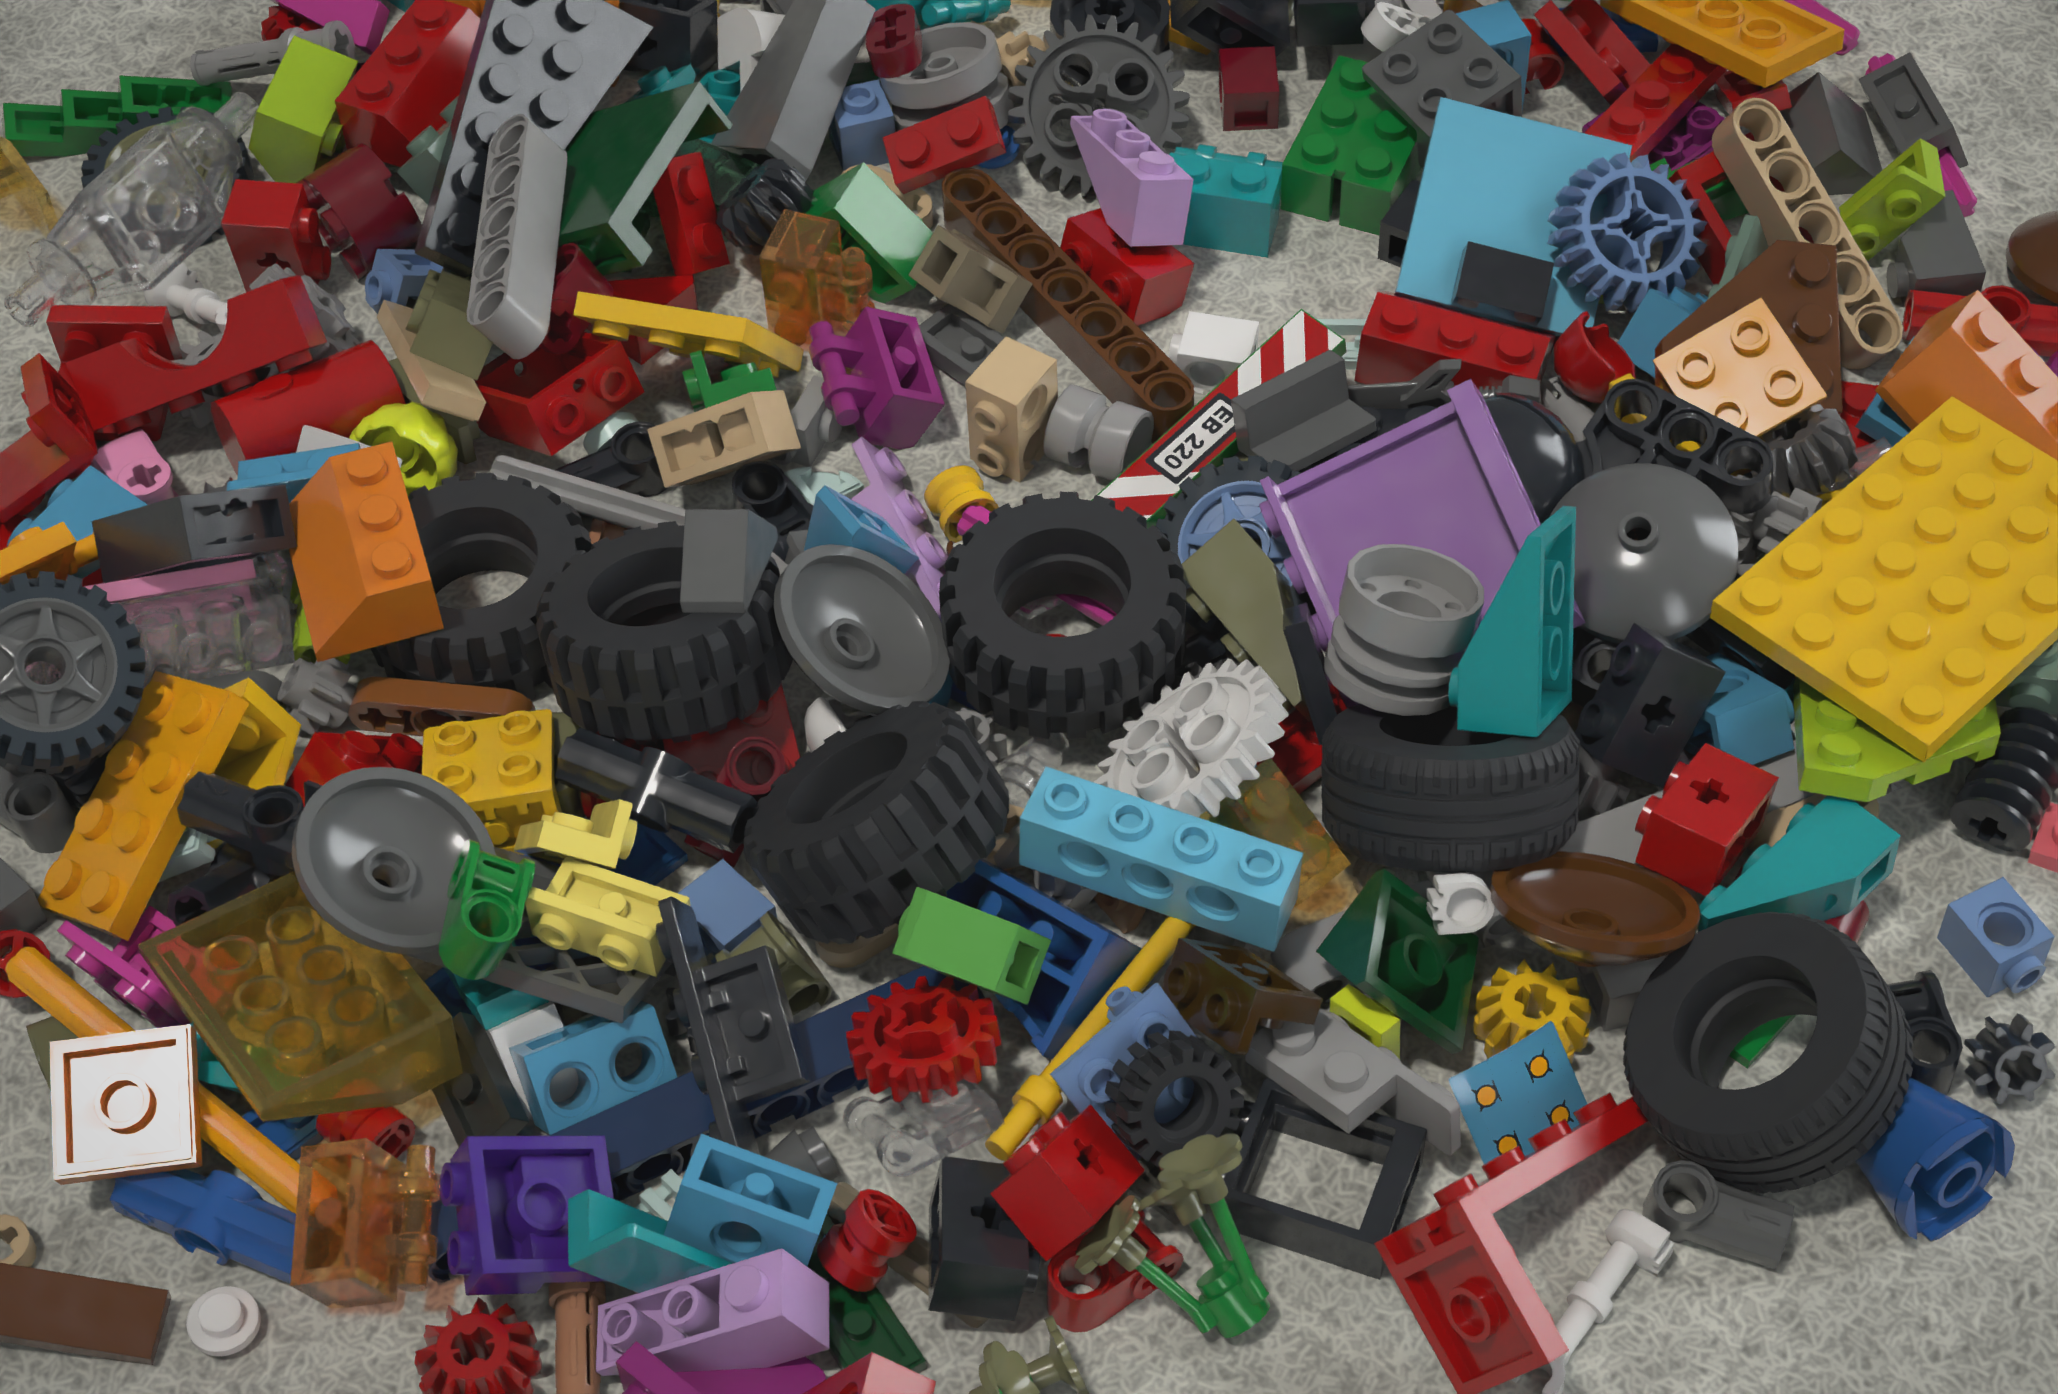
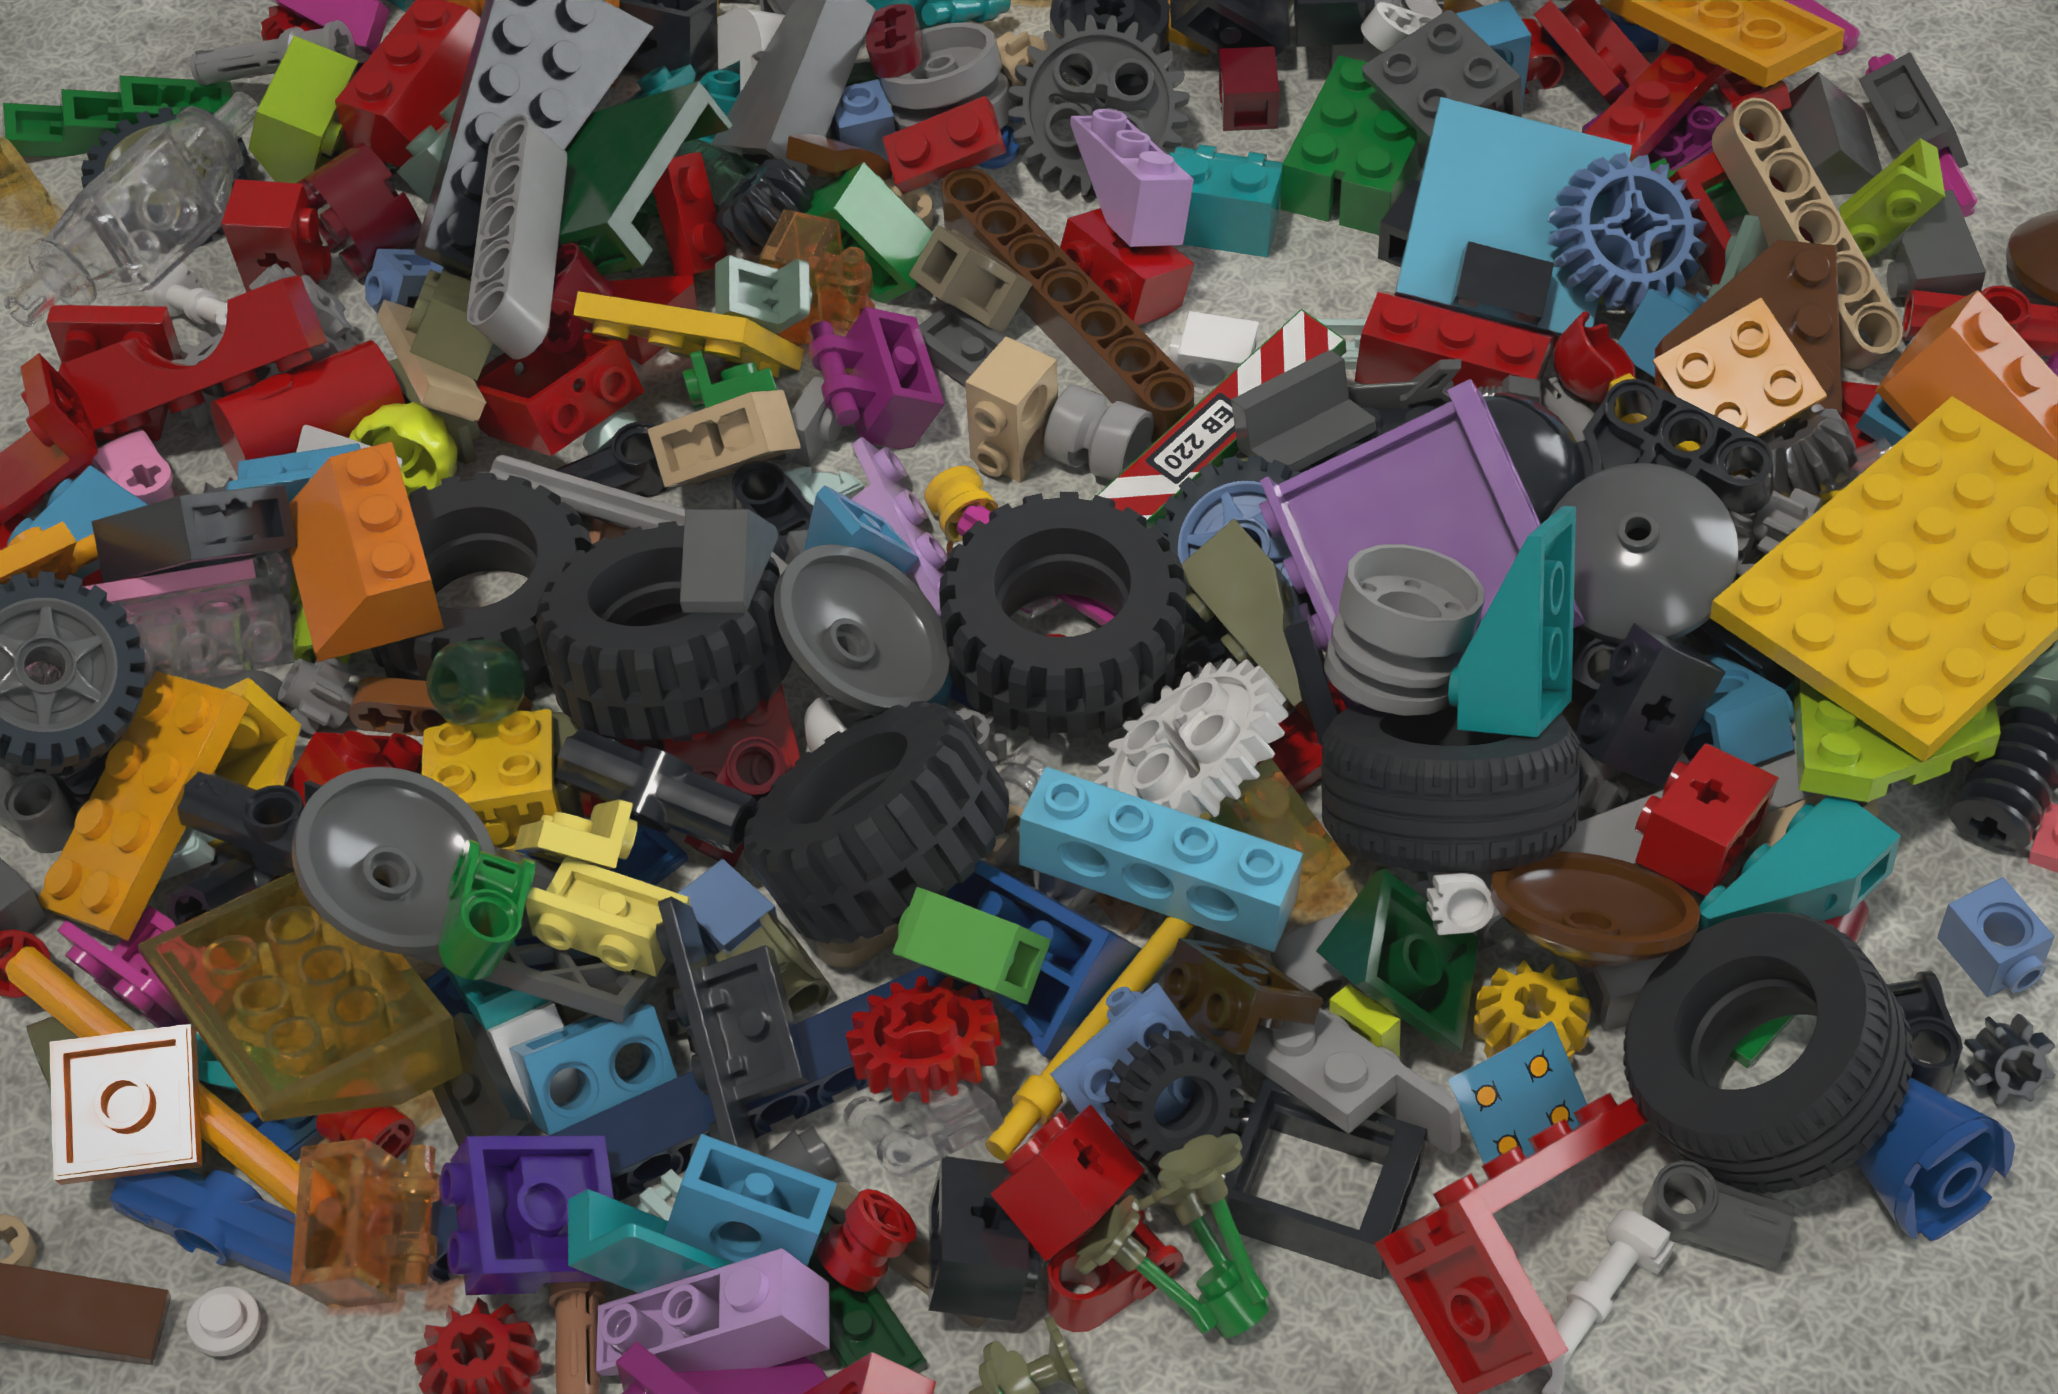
none -> clear green head [426,639,525,726]
none -> sand green bracket [715,255,812,334]
none -> reddish brown slope [786,134,892,181]

